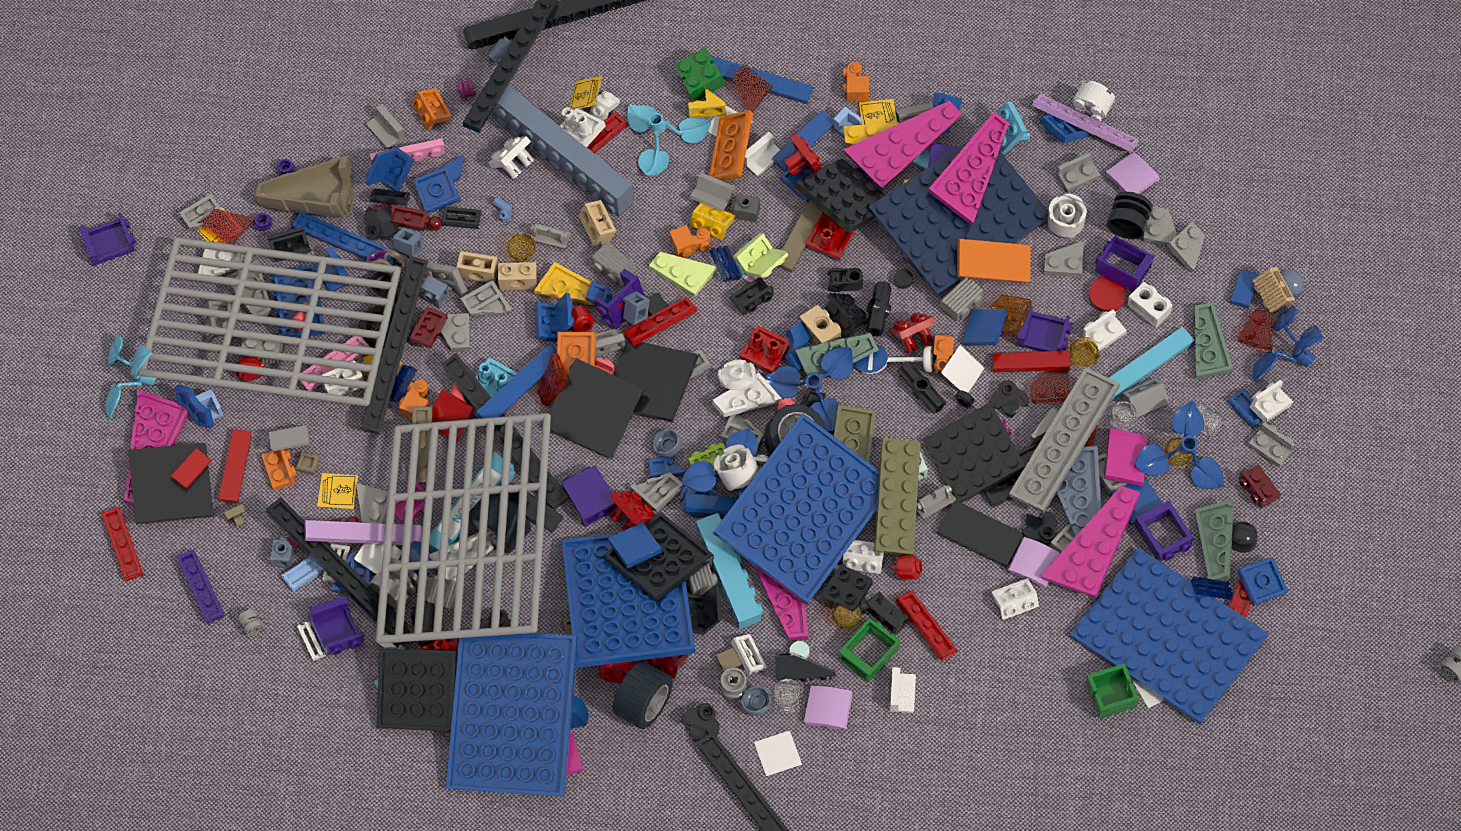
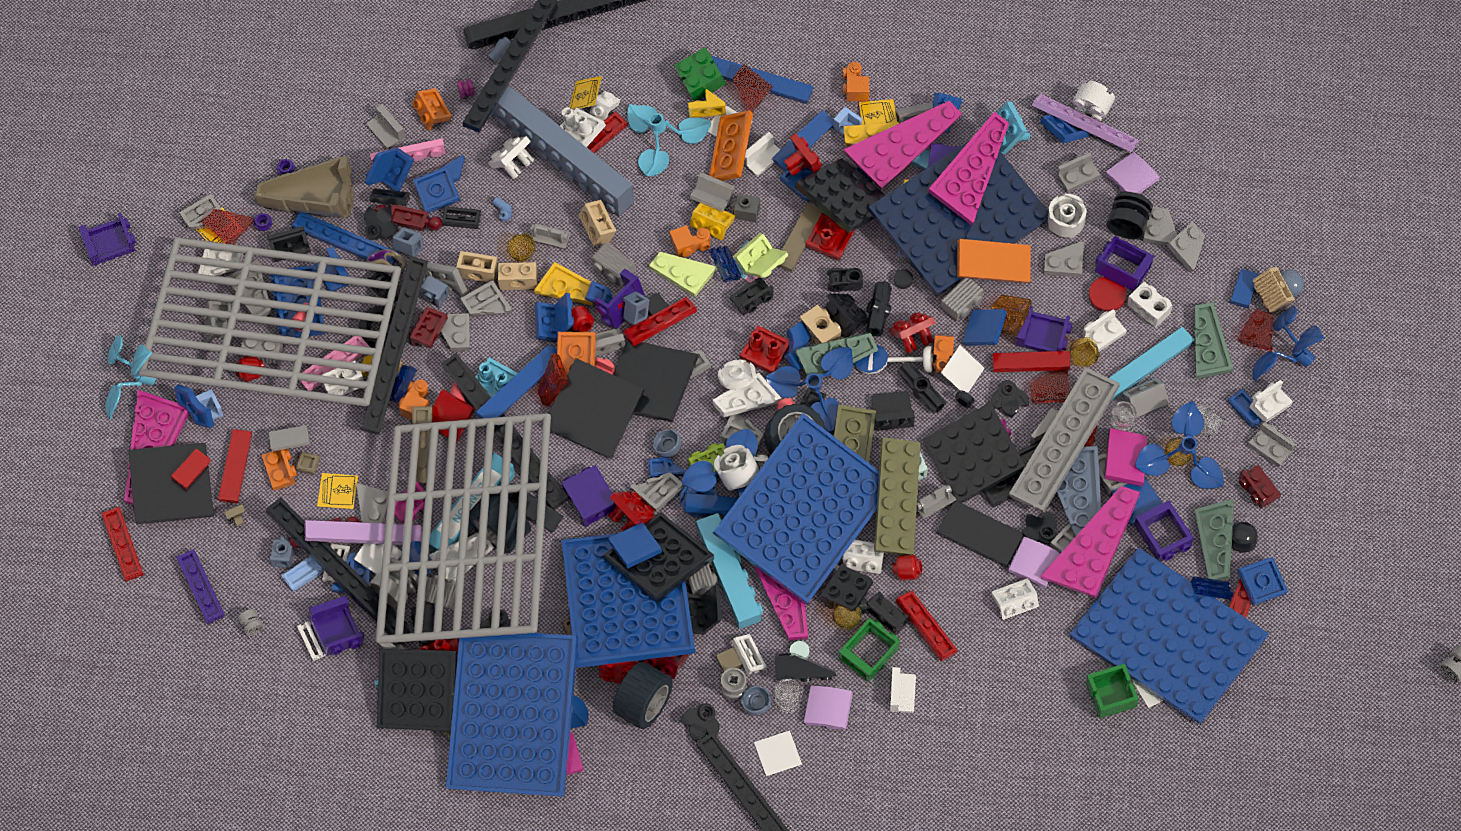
none -> black bracket [871,391,915,431]

